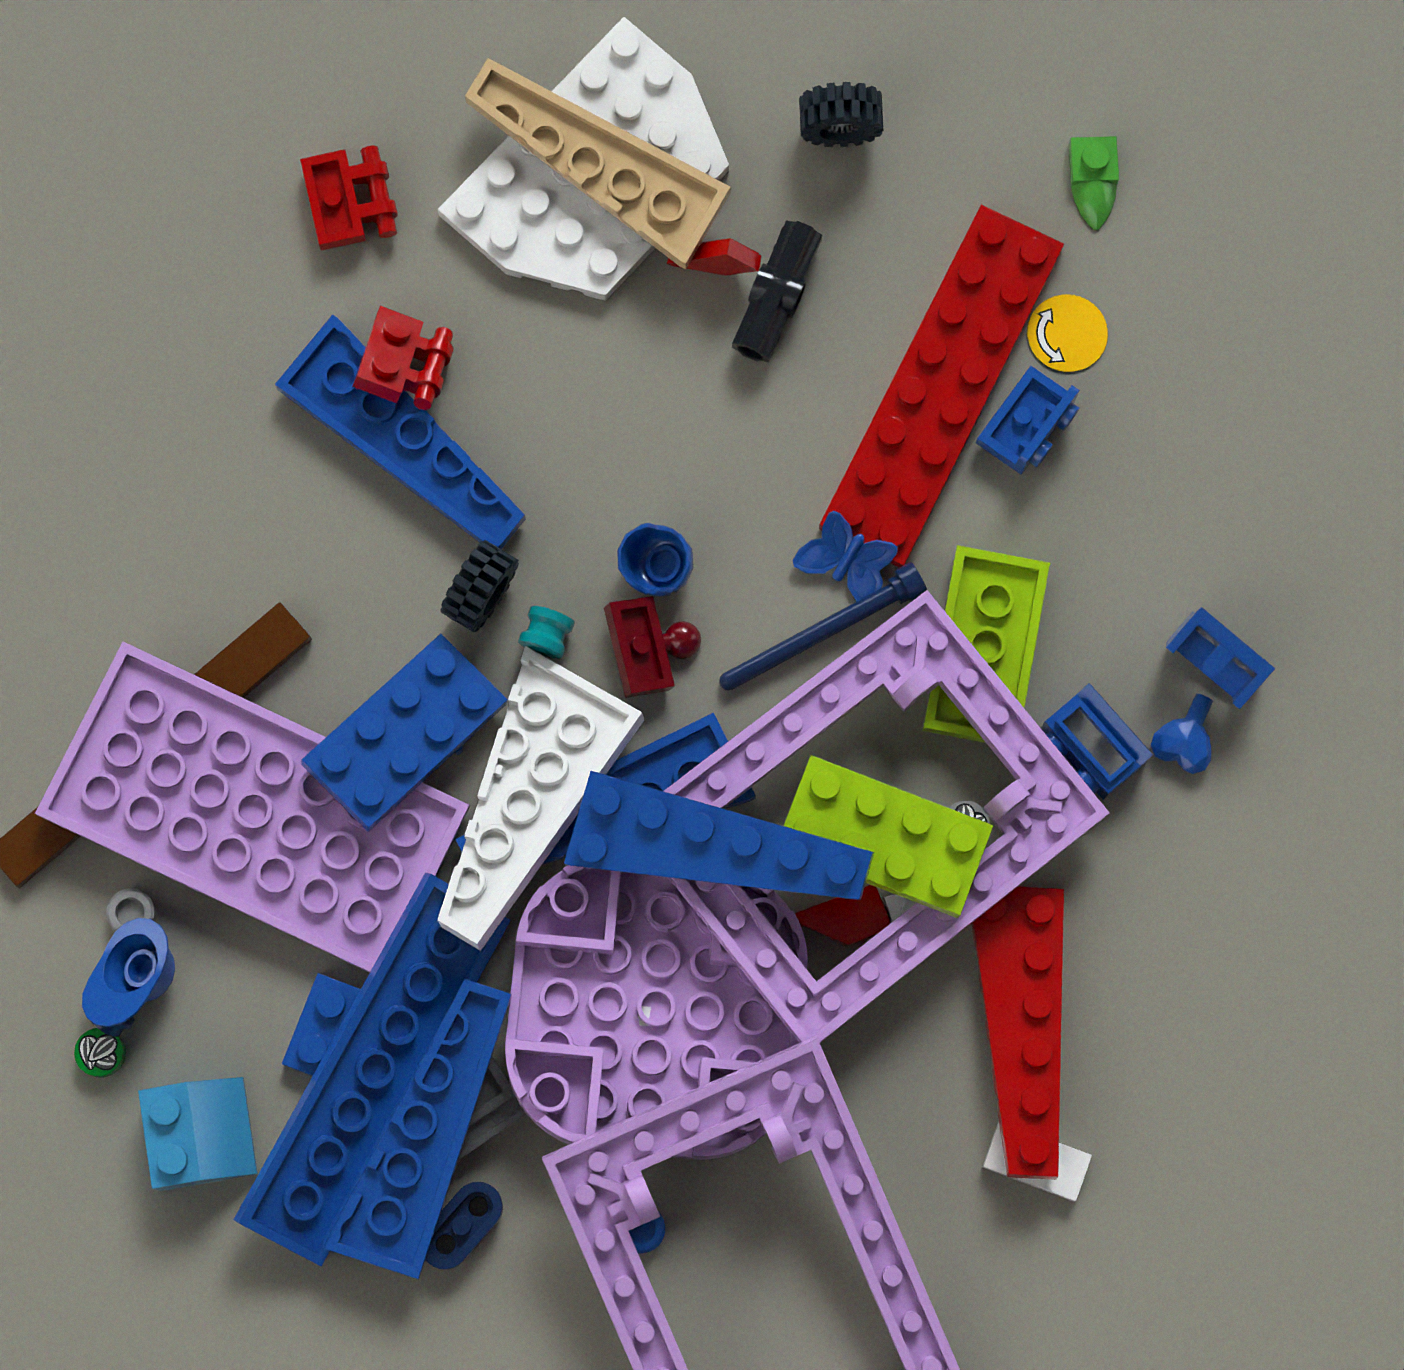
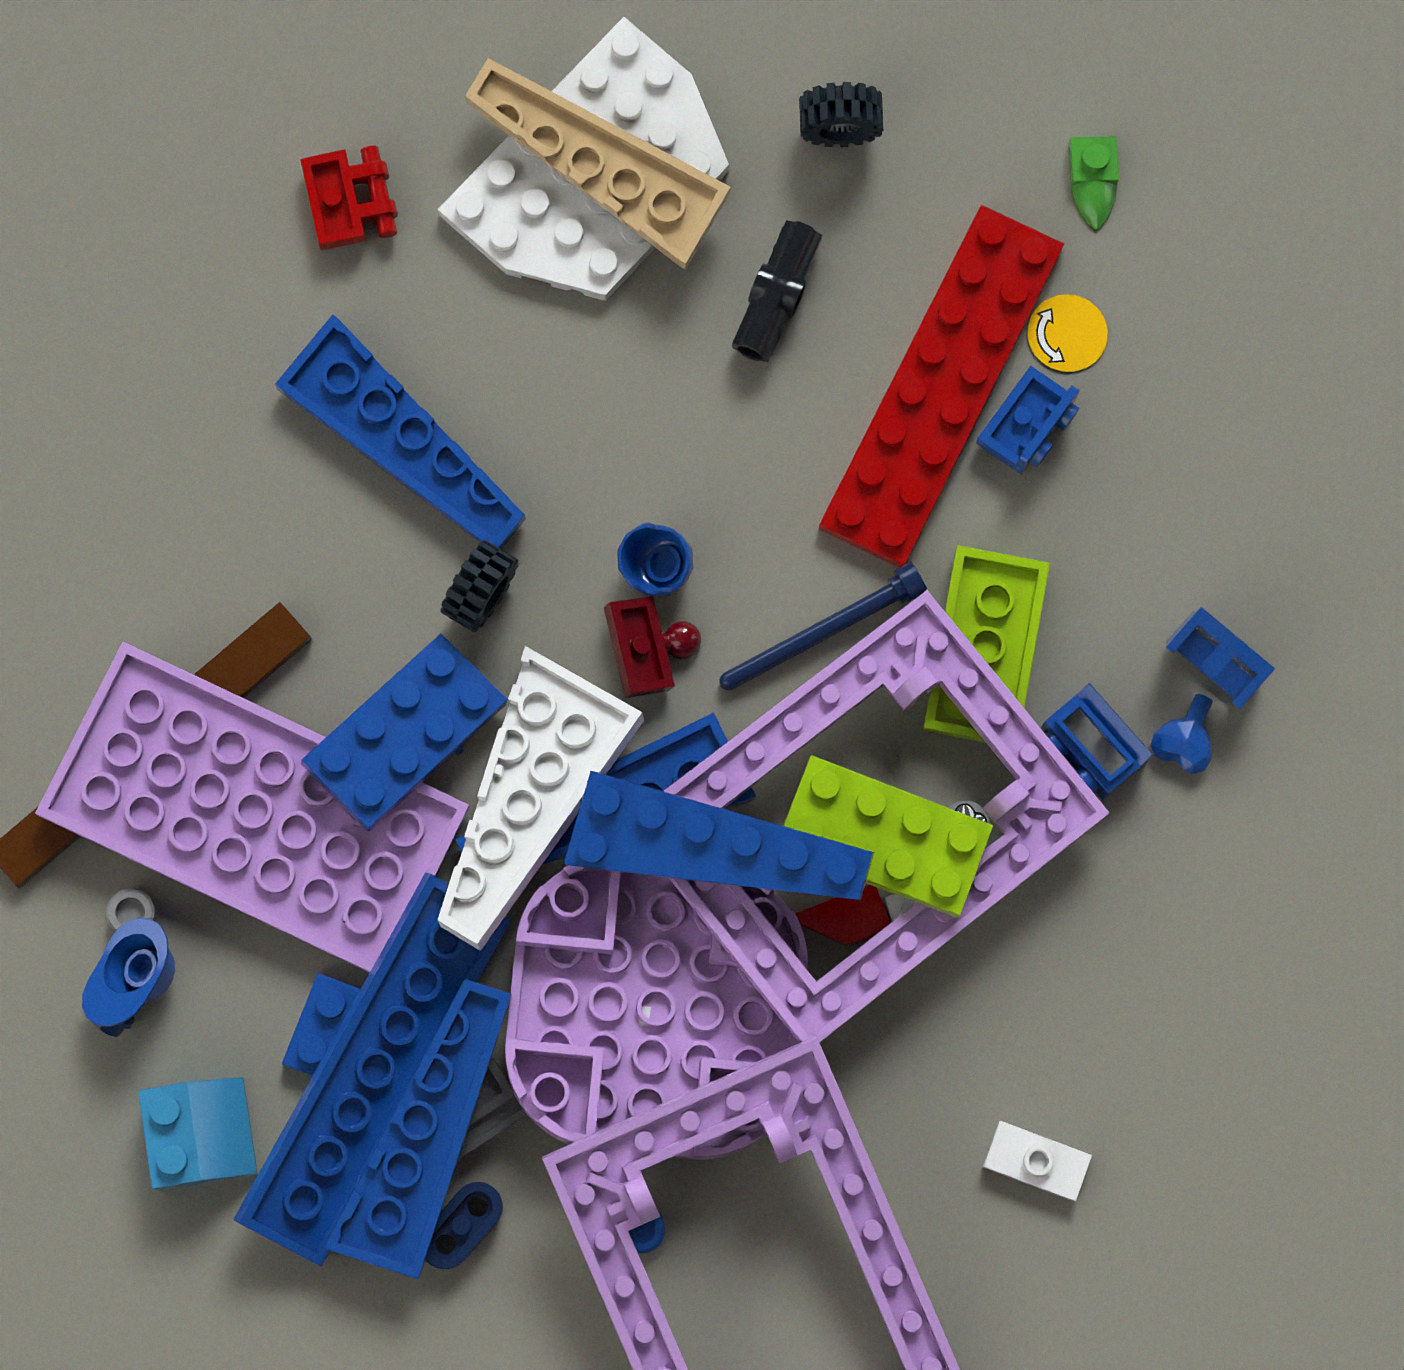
tile [74,1028,126,1078] -> none
red plate [352,305,454,410] -> none
teal wheel [518,605,575,659] -> none
red tile [667,238,762,276] -> none
blue piece [792,511,898,602] -> none
red wing [971,886,1064,1180] -> none

